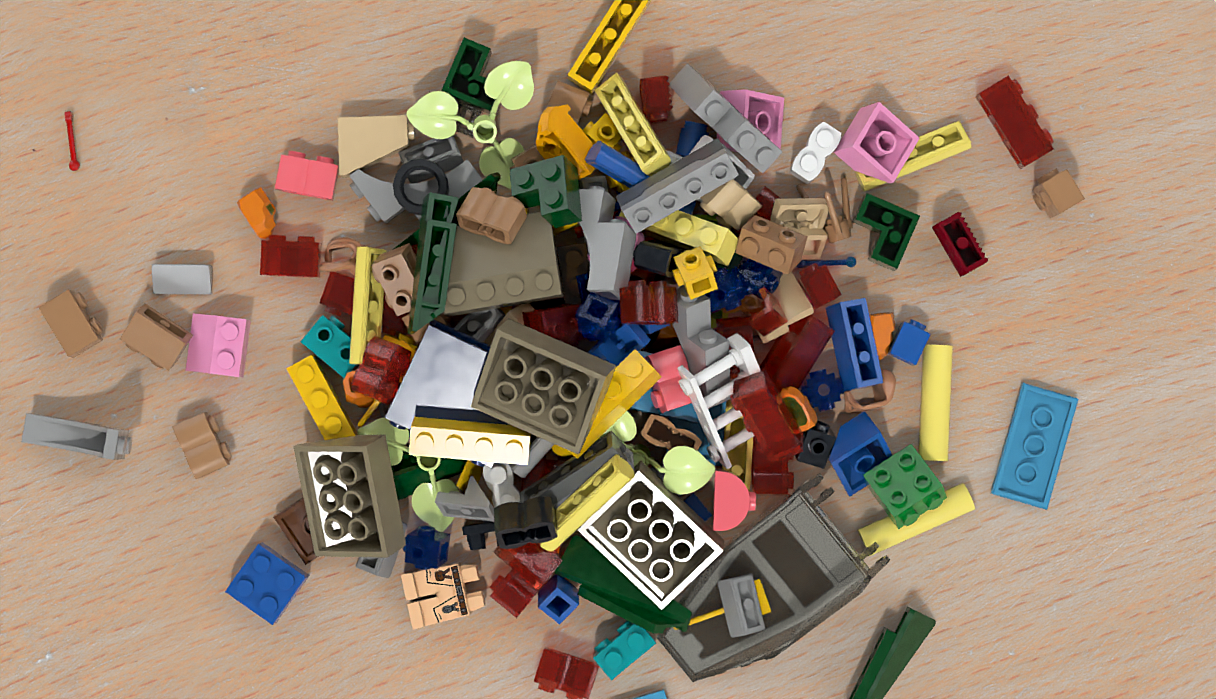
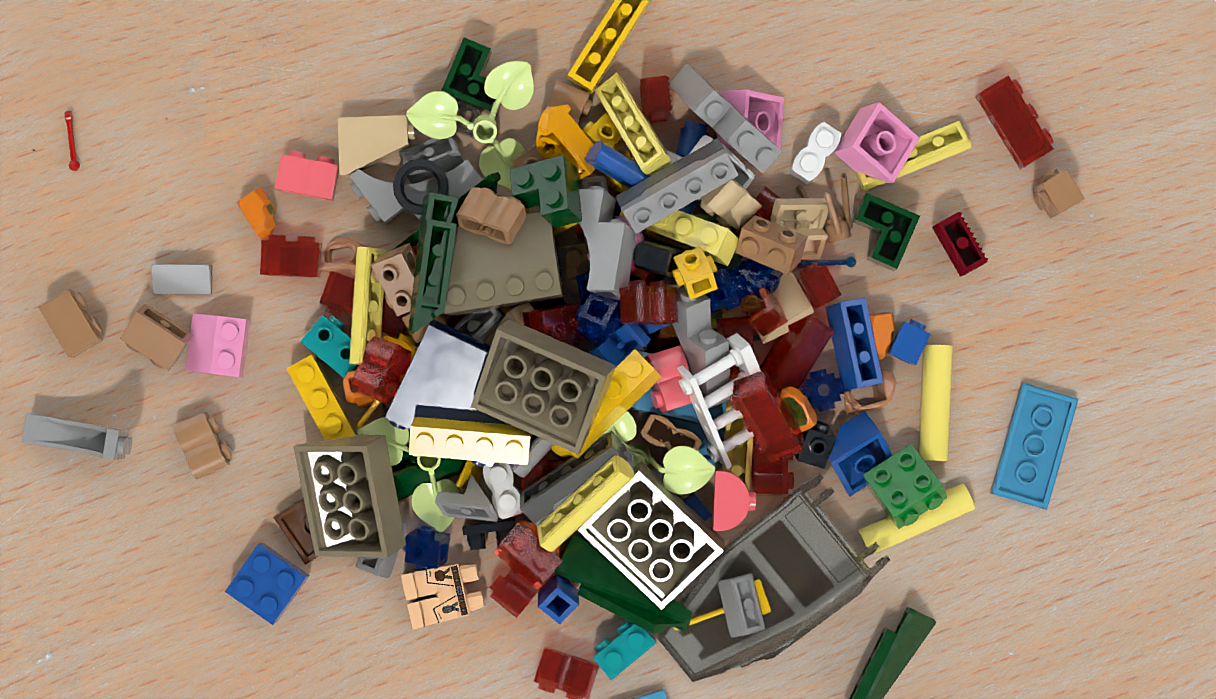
black brick [494,496,558,549] -> none

